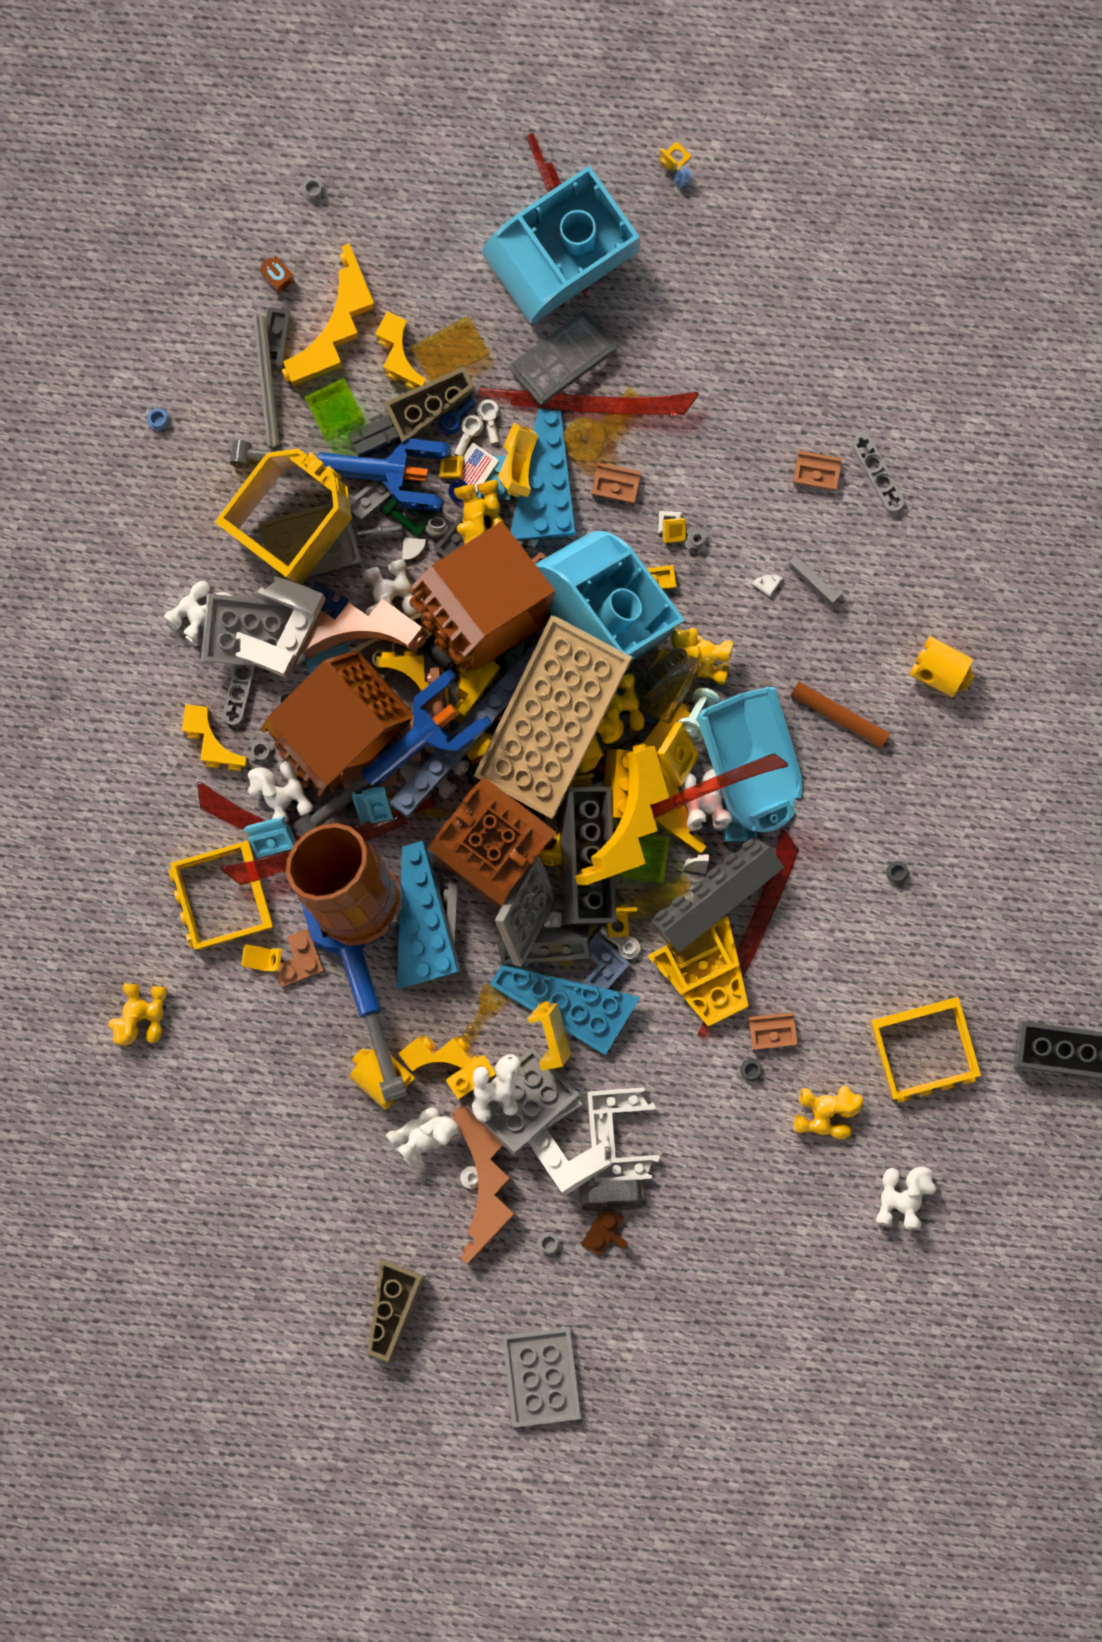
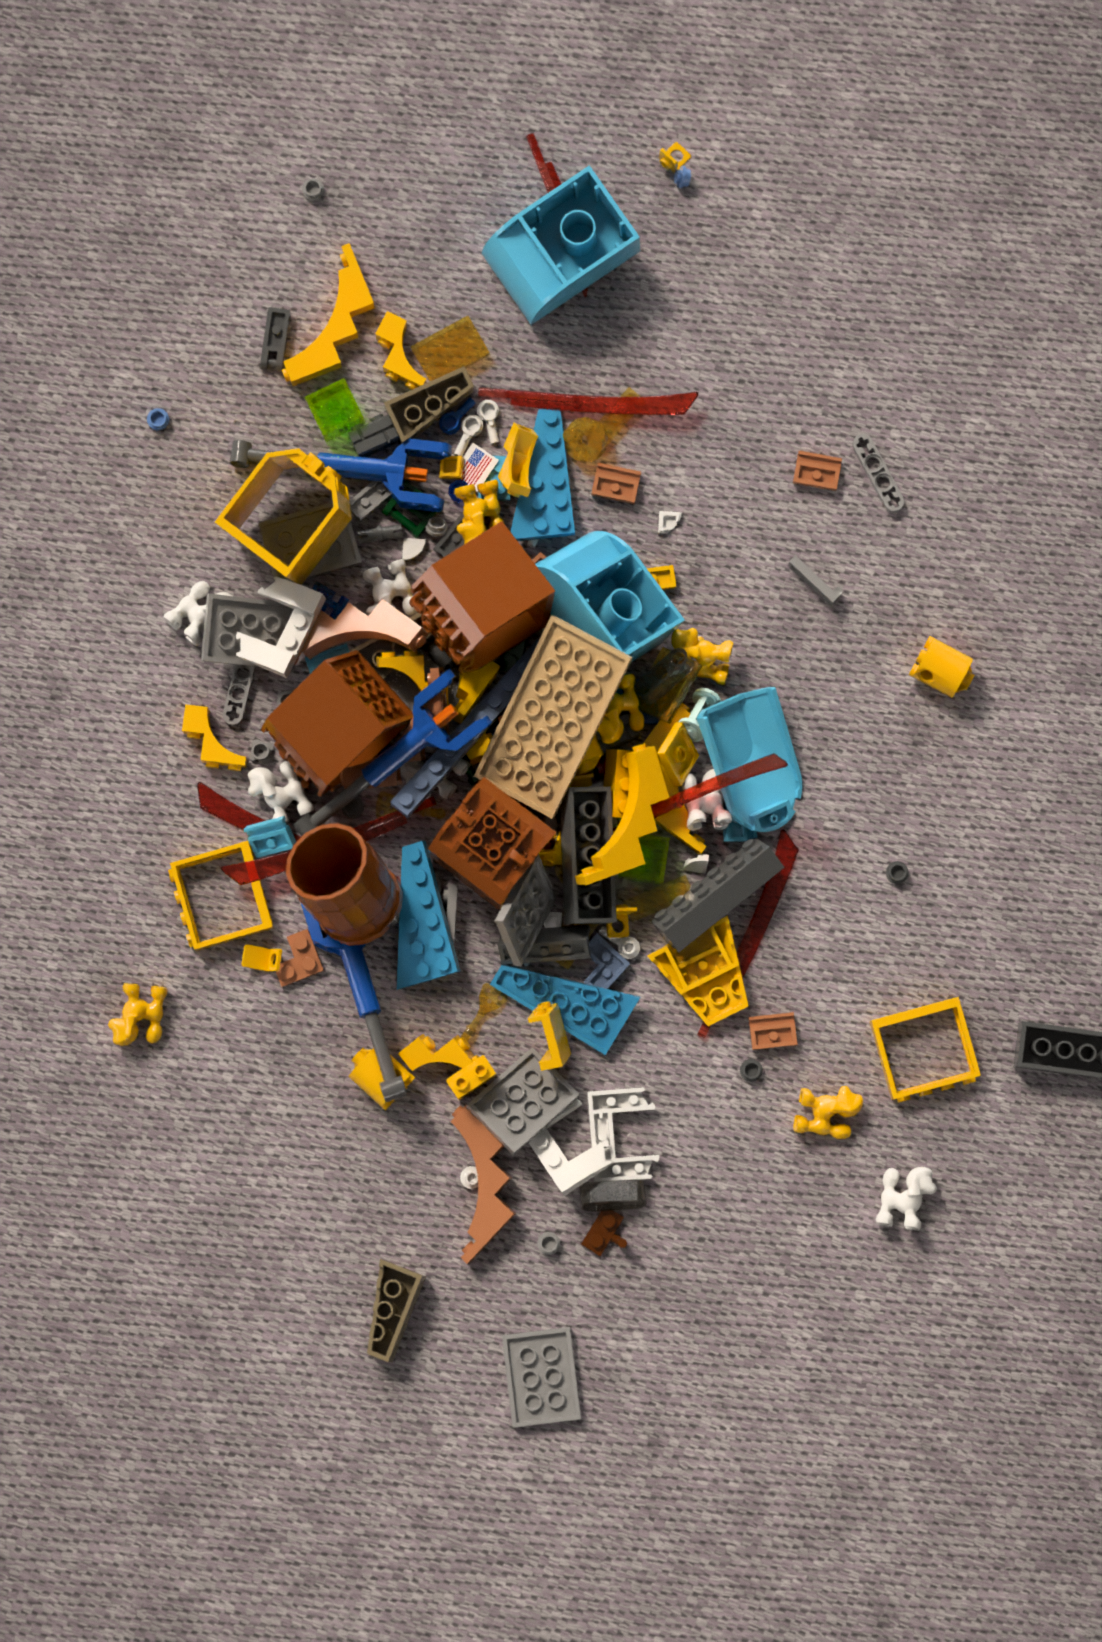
light grey axle [253,315,280,447] -> none
dark orange brick [259,256,295,294] -> none
medium azure plate [352,786,393,825] -> none
white animal [386,1107,459,1168] -> none
white animal [472,1054,526,1122] -> none
clear piece [508,311,617,406] -> none
yellow tile [662,518,686,543] -> none
light grey plate [684,527,708,551] -> none
white tile [752,575,783,597] -> none
dark orange piece [790,681,890,748] -> none

